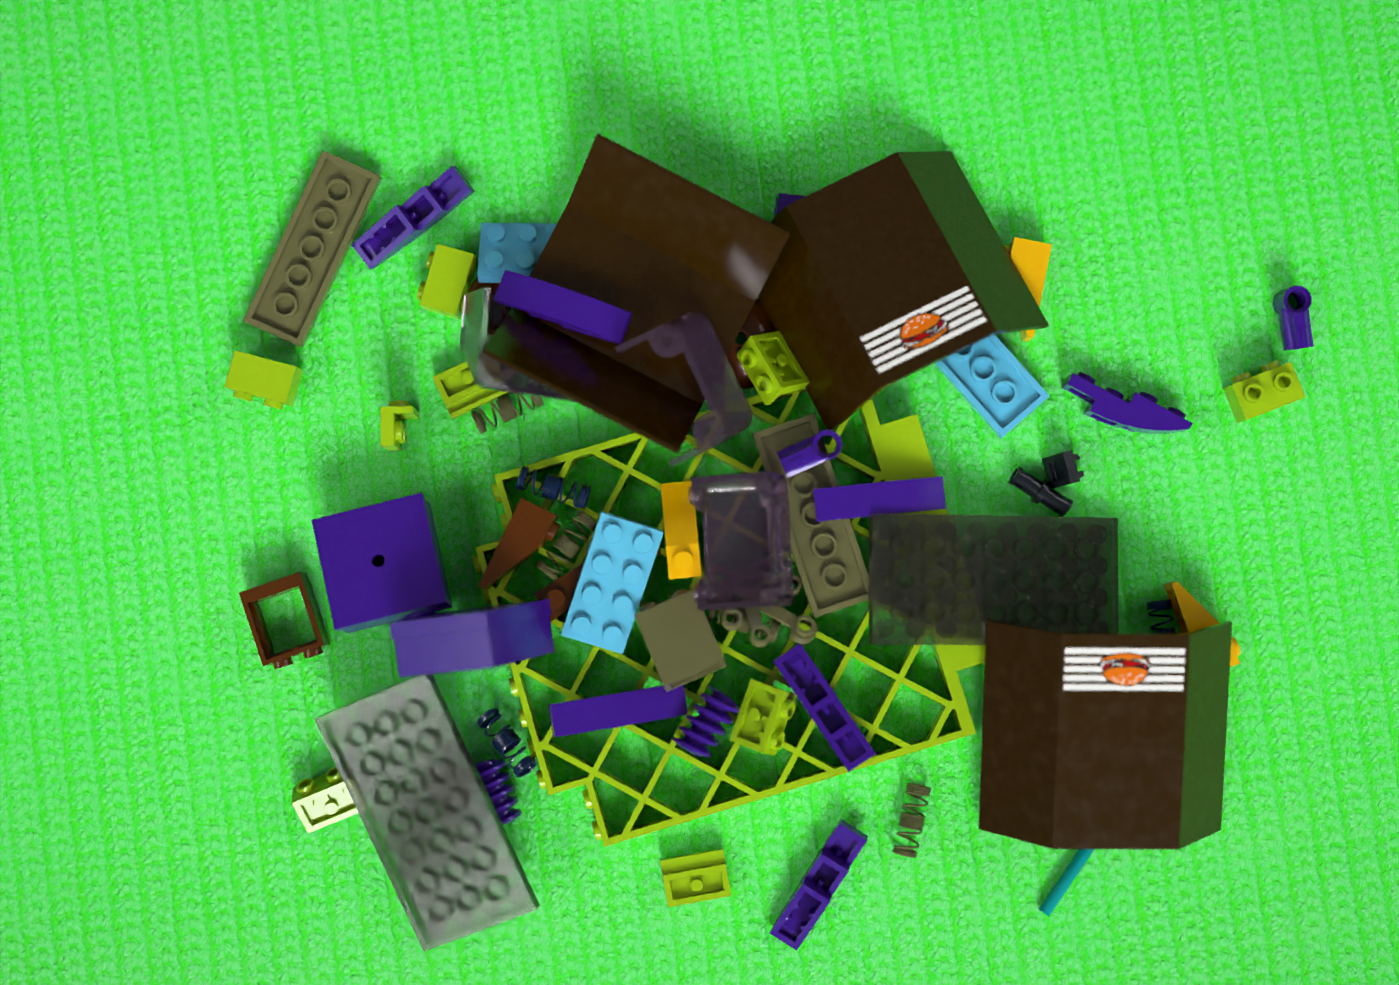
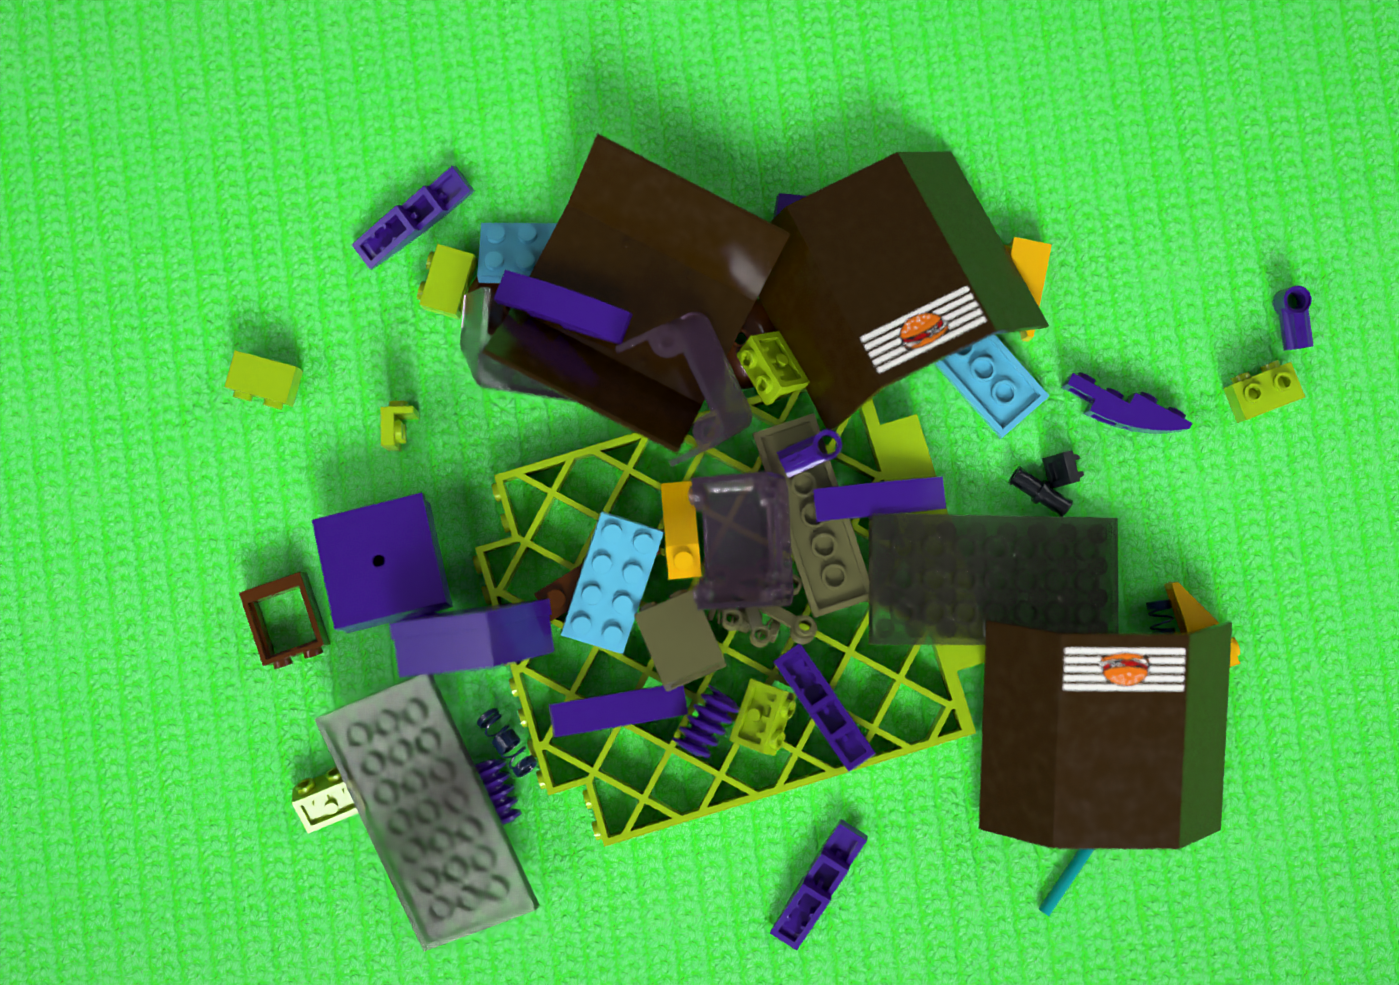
olive plate [243,150,382,348] -> none
lime plate [432,354,510,419] -> none
olive piece [471,383,544,434] -> none
reddish brown slope [478,498,561,589] -> none
dark blue piece [516,465,591,510] -> none
olive piece [536,510,597,580] -> none
lime plate [660,848,732,907] -> none
olive piece [892,783,931,858] -> none

